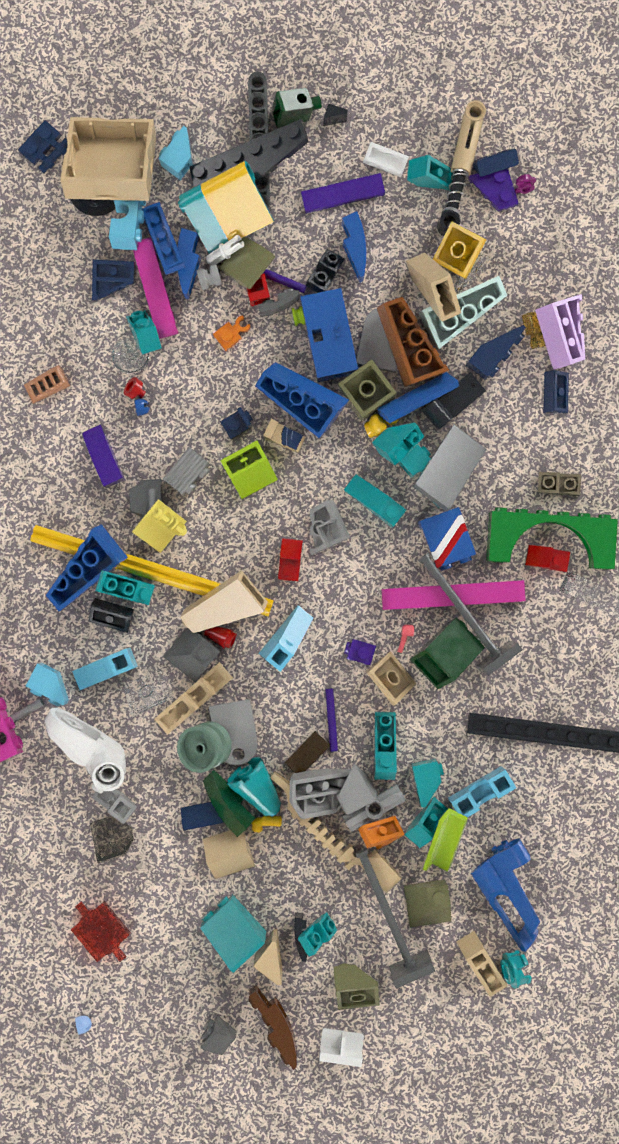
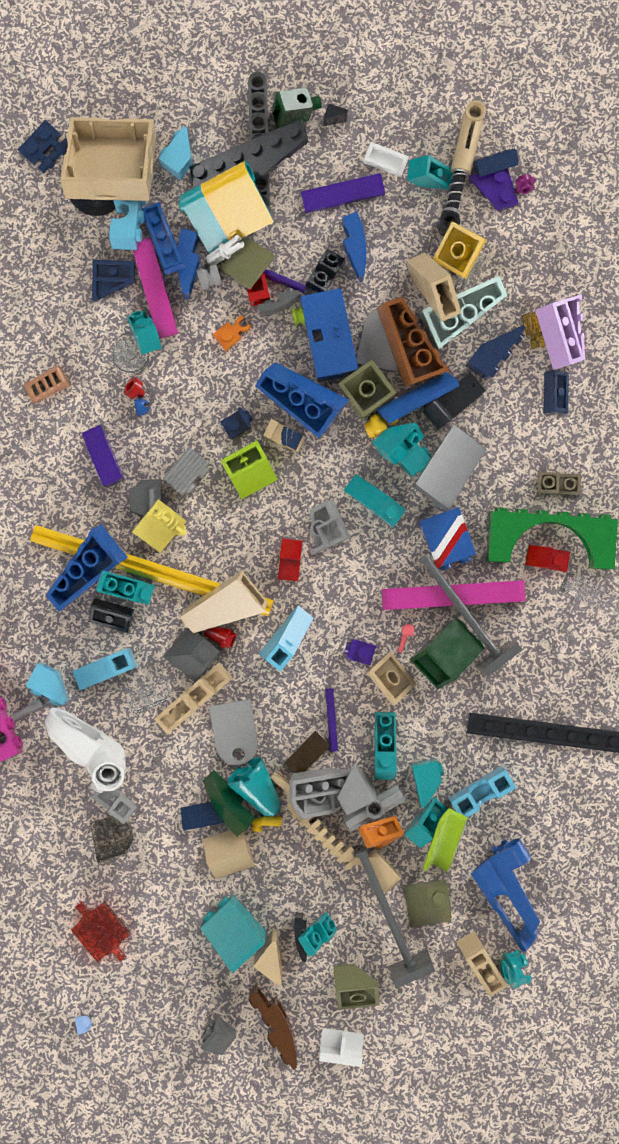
sand green wheel [177,721,232,773] -> none

